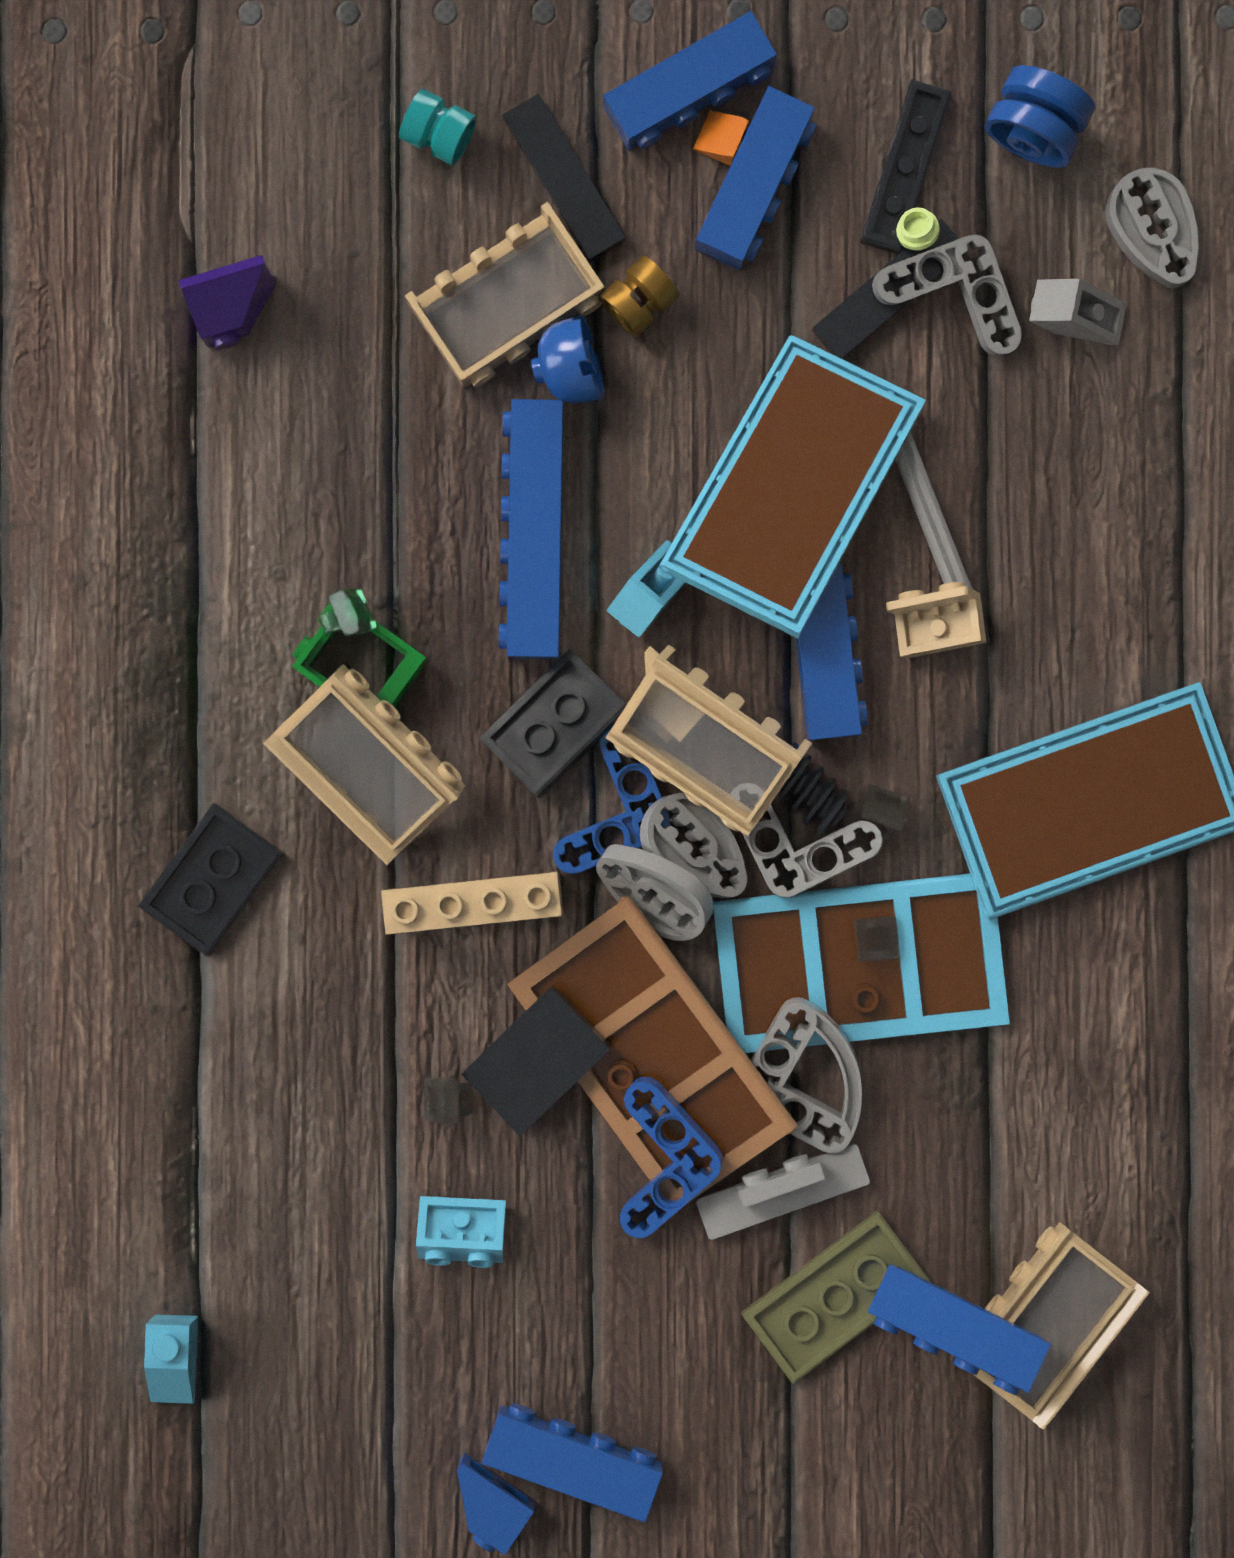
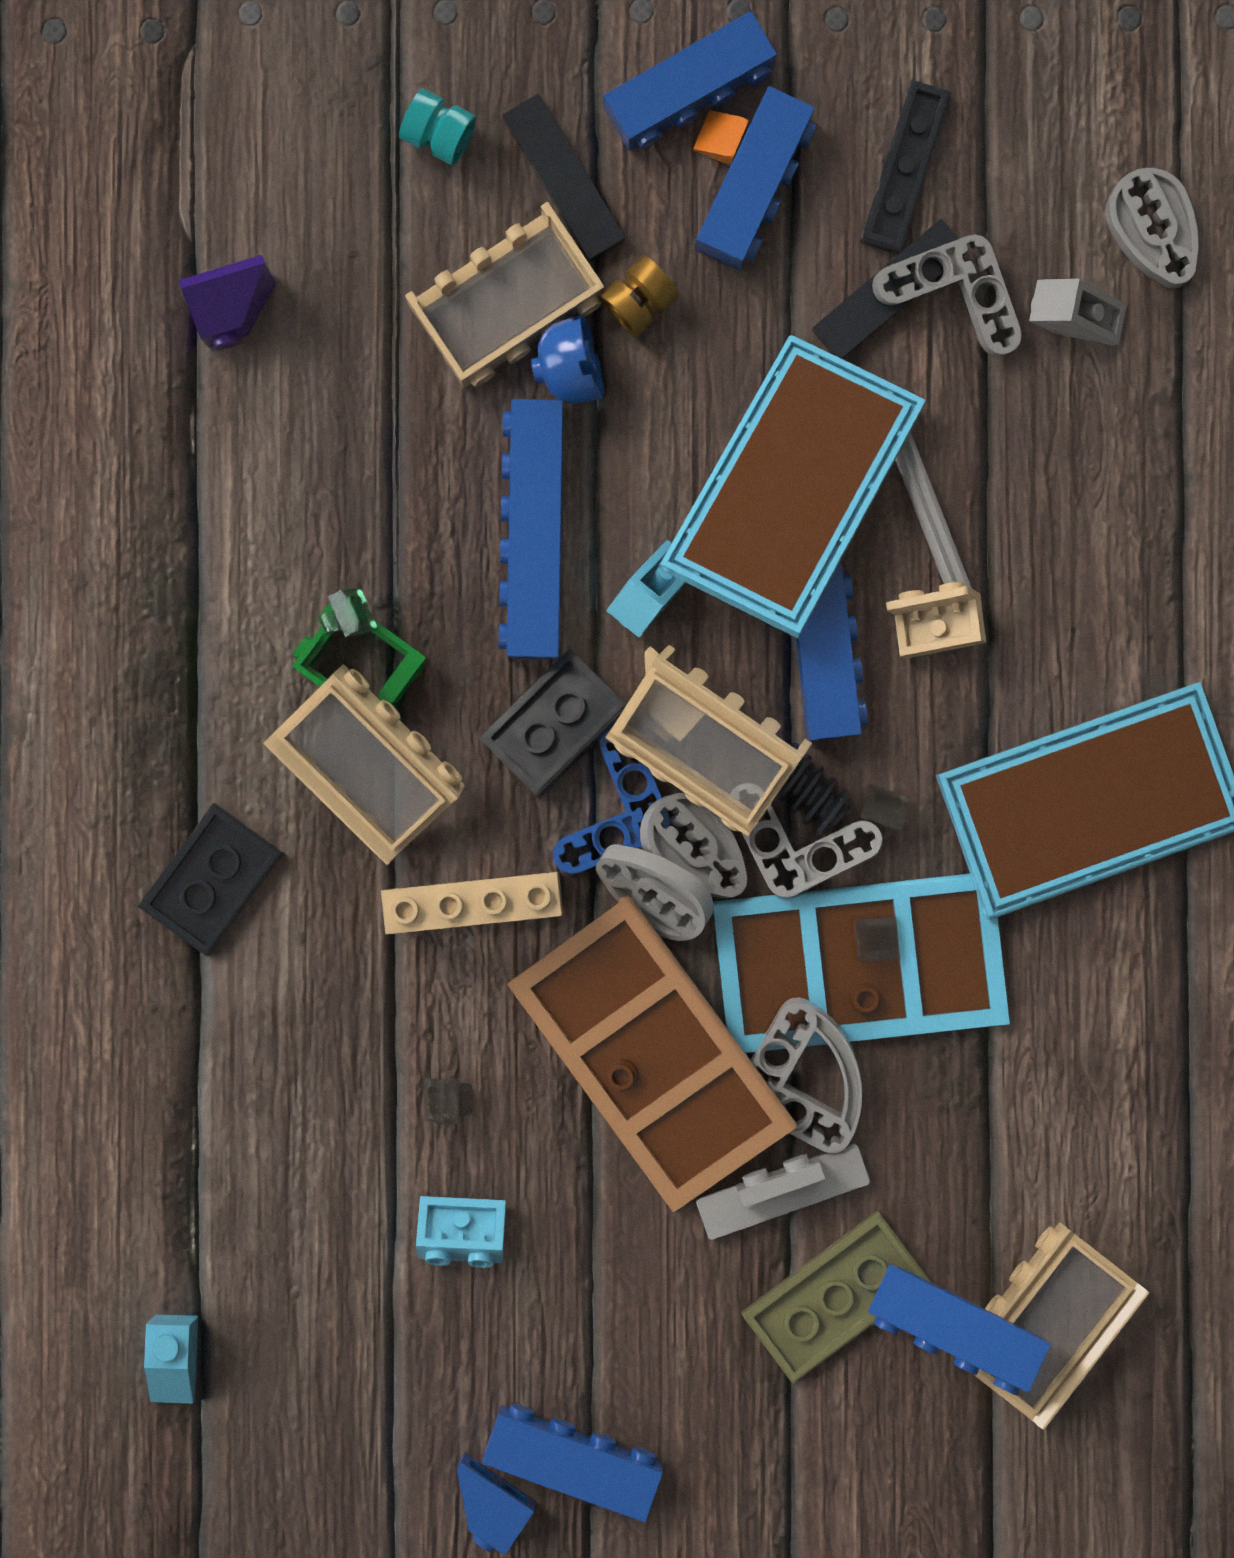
black tile [461,985,613,1136] -> none
blue beam [619,1077,723,1238] -> none
yellowish green plate [896,208,940,250] -> none
blue wheel [984,65,1096,168] -> none

